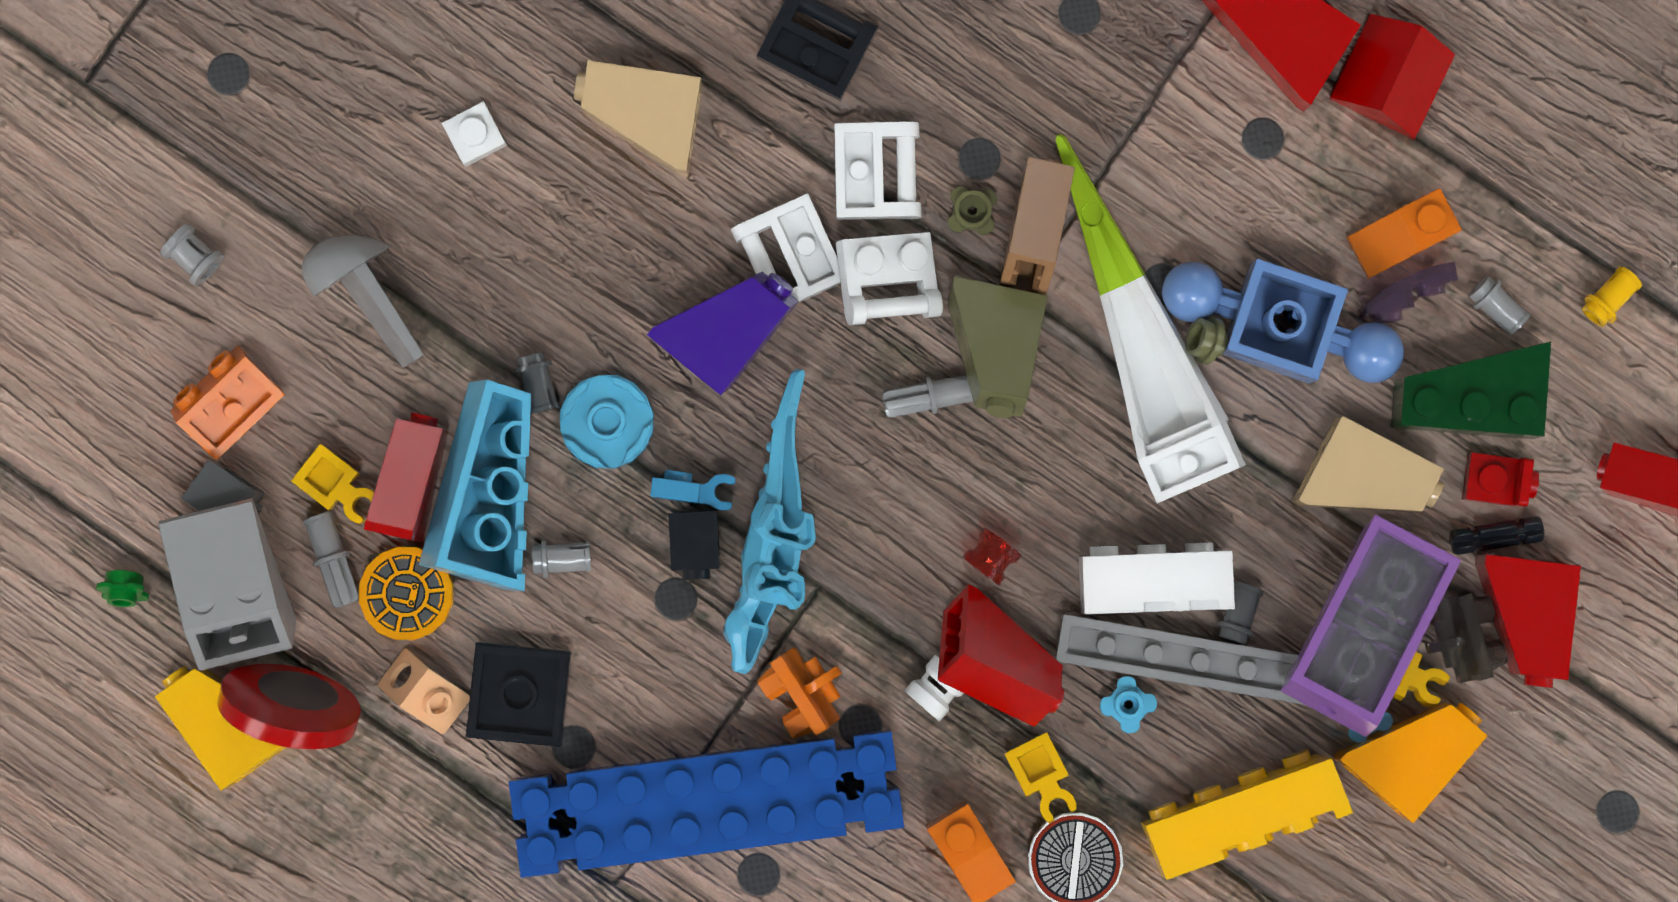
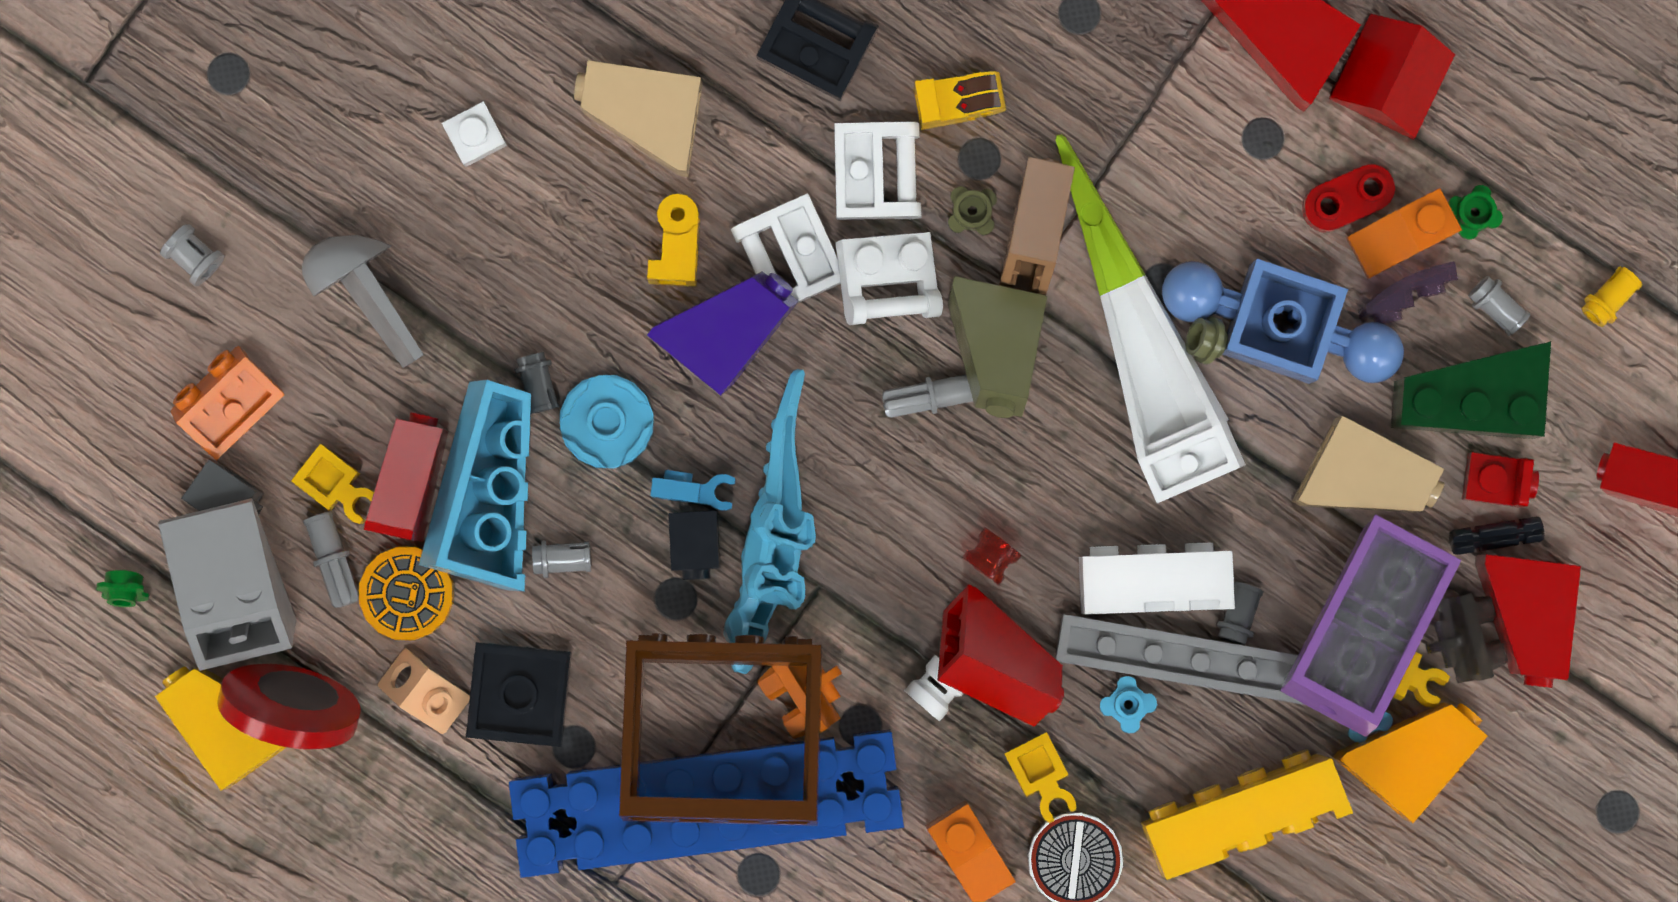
none -> reddish brown window [619,633,822,826]
none -> yellow leg [647,194,700,287]
none -> yellow leg [913,71,1007,130]
none -> red plate [1302,164,1395,232]
none -> green plate [1448,185,1503,240]

